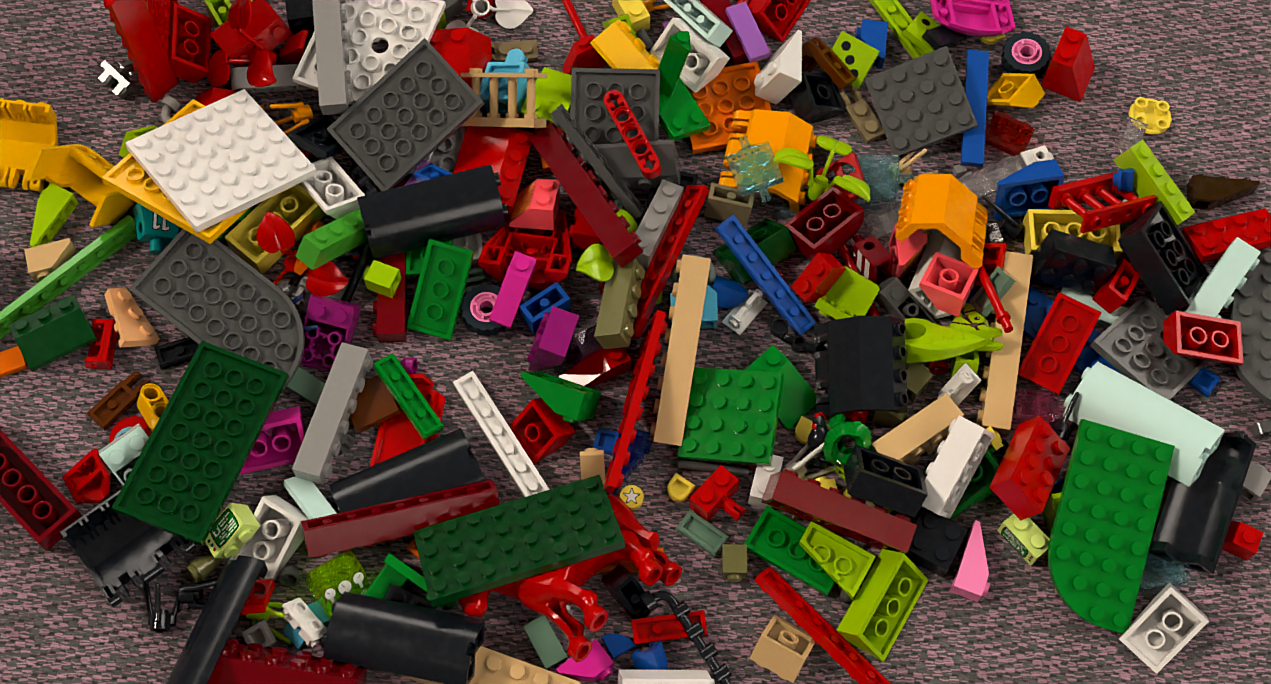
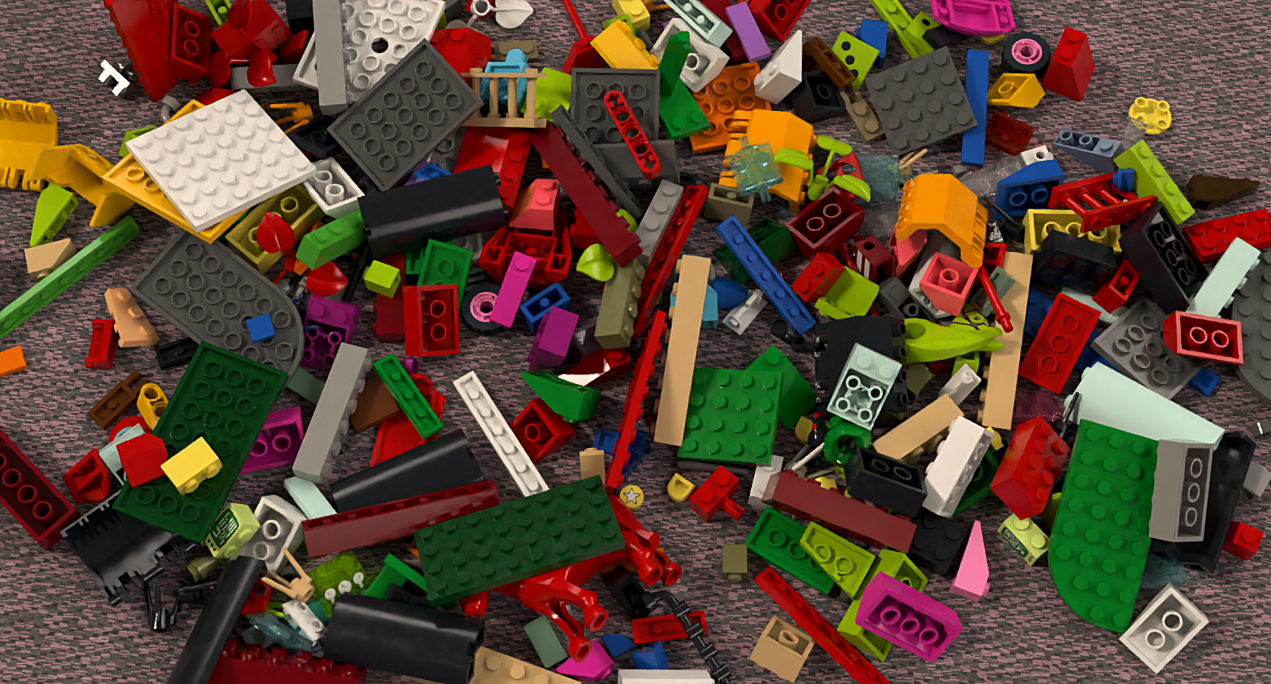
dark green slope [9,294,97,371] -> none
teal torso [134,203,179,255] -> none
sand green tile [676,510,729,557] -> none
none -> red slope [116,432,168,489]
none -> light yellow brick [161,437,223,496]
none -> blue tile [246,313,277,344]
none -> clear light blue wing [249,612,313,651]
none -> tan plant [262,547,315,603]
none -> red slope [403,284,460,357]
none -> light aqua slope [827,343,902,431]
none -> dark pink slope [855,571,963,663]
none -> sand blue slope [1052,128,1124,173]
none -> light grey brick [1149,439,1214,542]

